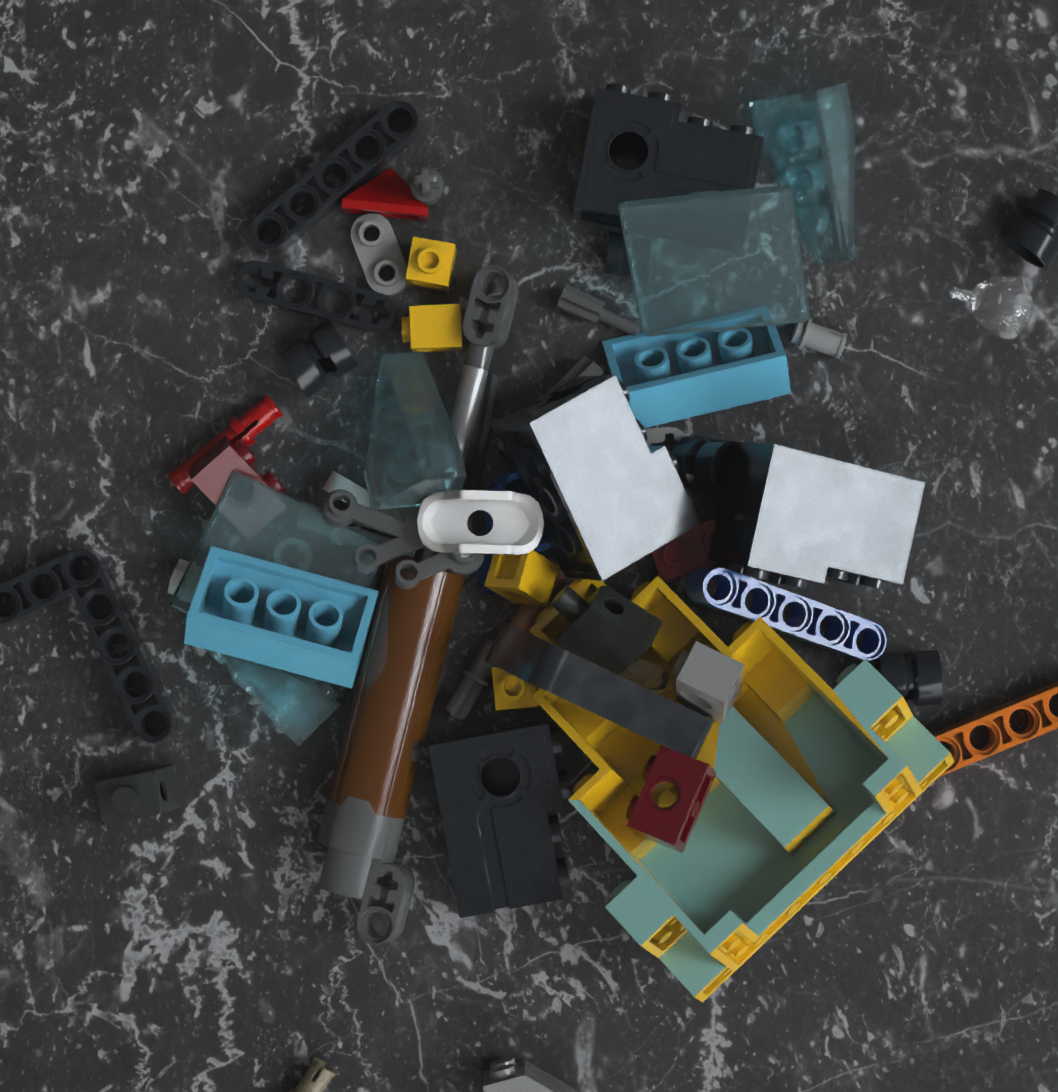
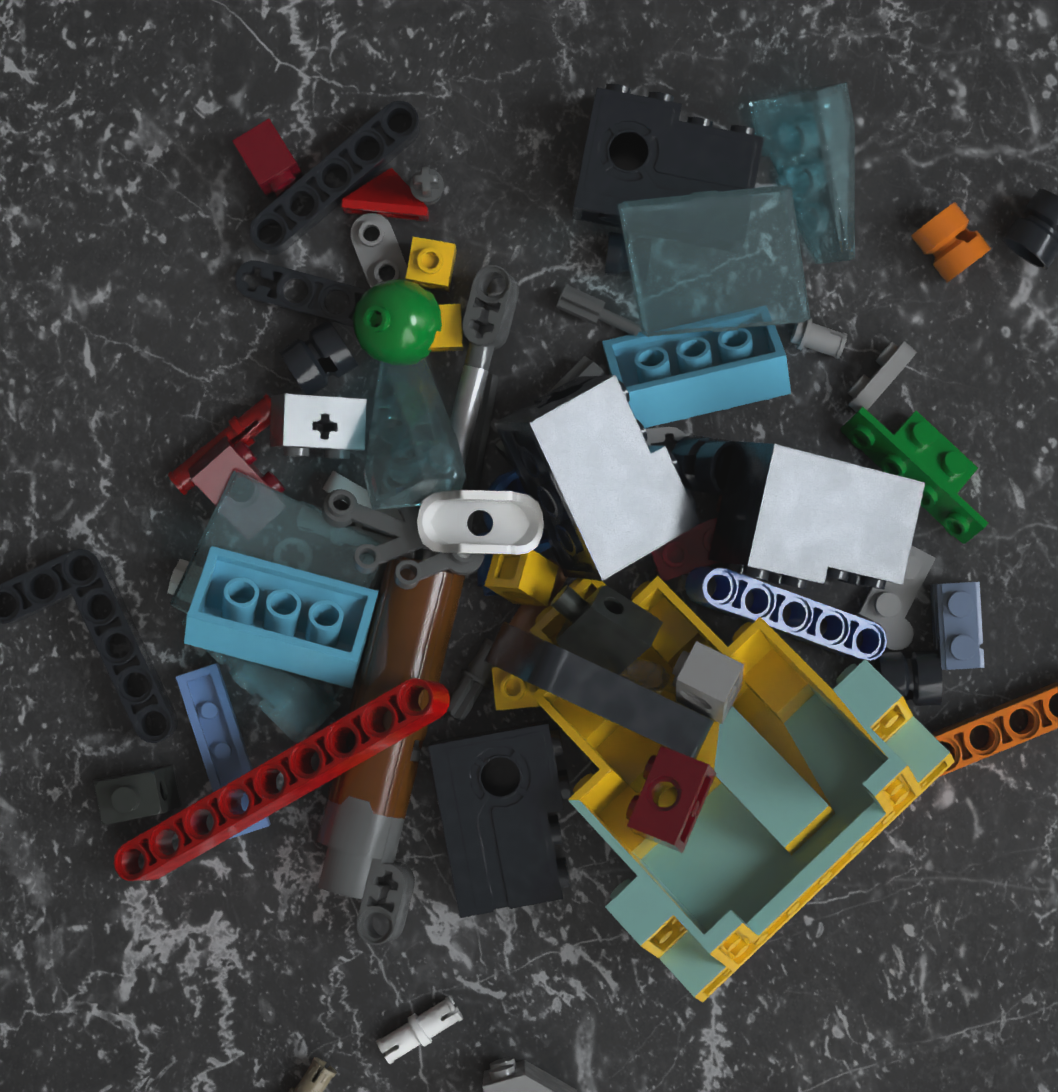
clear piece [949,275,1033,340] -> none
none -> red beam [114,678,450,881]
none -> medium blue plate [176,663,271,839]
none -> dark red brick [232,118,303,198]
none -> brick [270,394,367,459]
none -> green cylinder [353,279,442,366]
none -> white pin [376,996,463,1064]
none -> green bracket [840,407,988,544]
none -> light grey plate [847,341,917,412]
none -> light grey hinge [857,546,936,650]
none -> orange wheel [911,202,991,283]
none -> sand blue brick [930,582,985,670]

